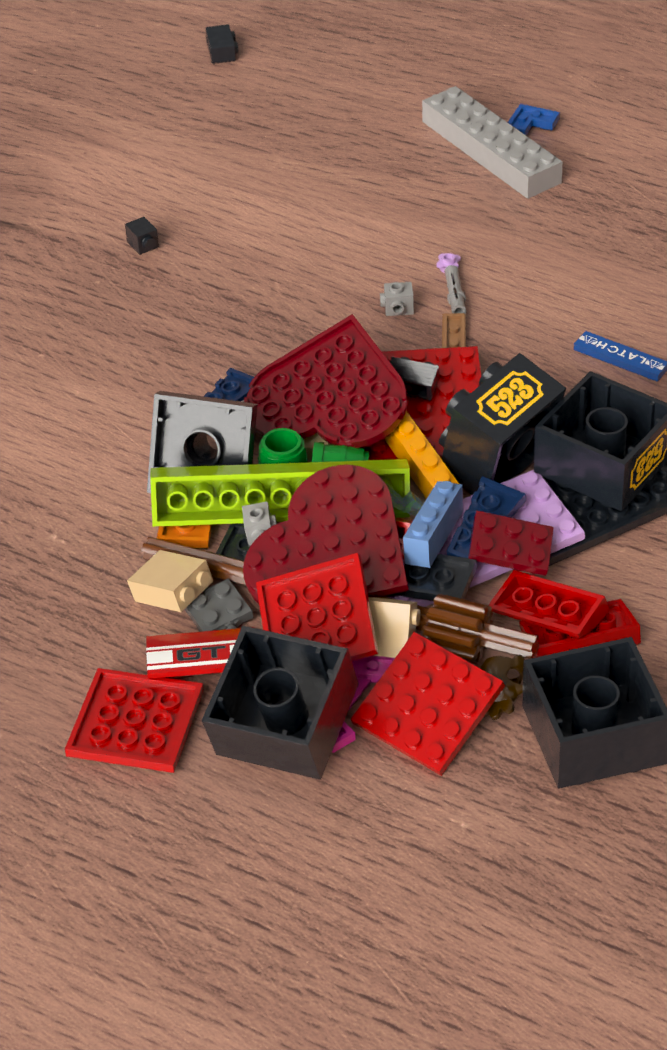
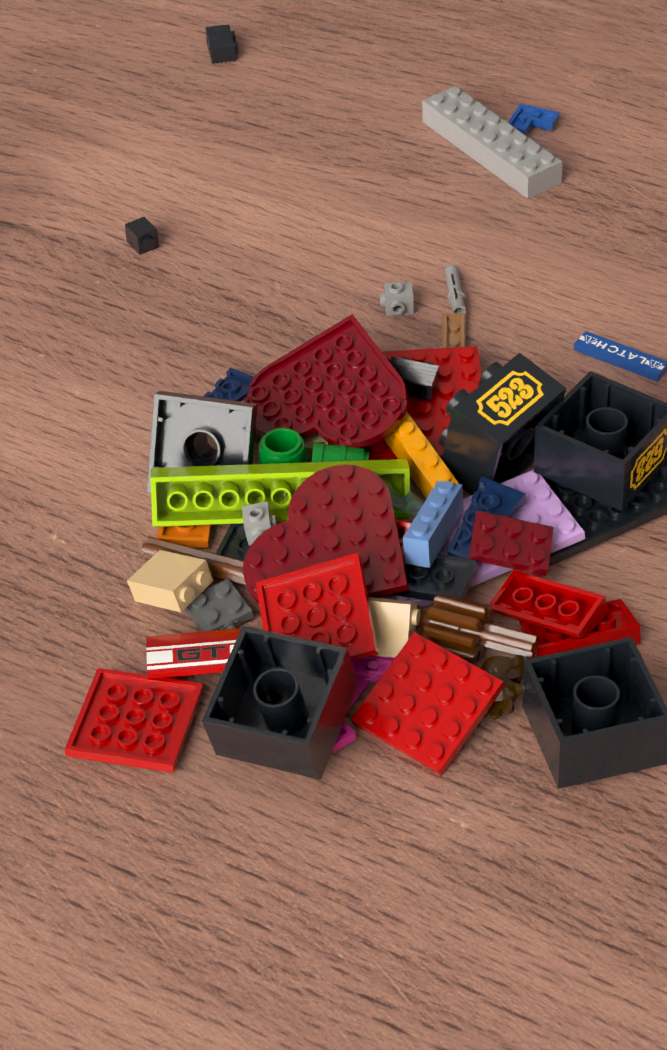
lavender plate [436,253,461,273] -> none

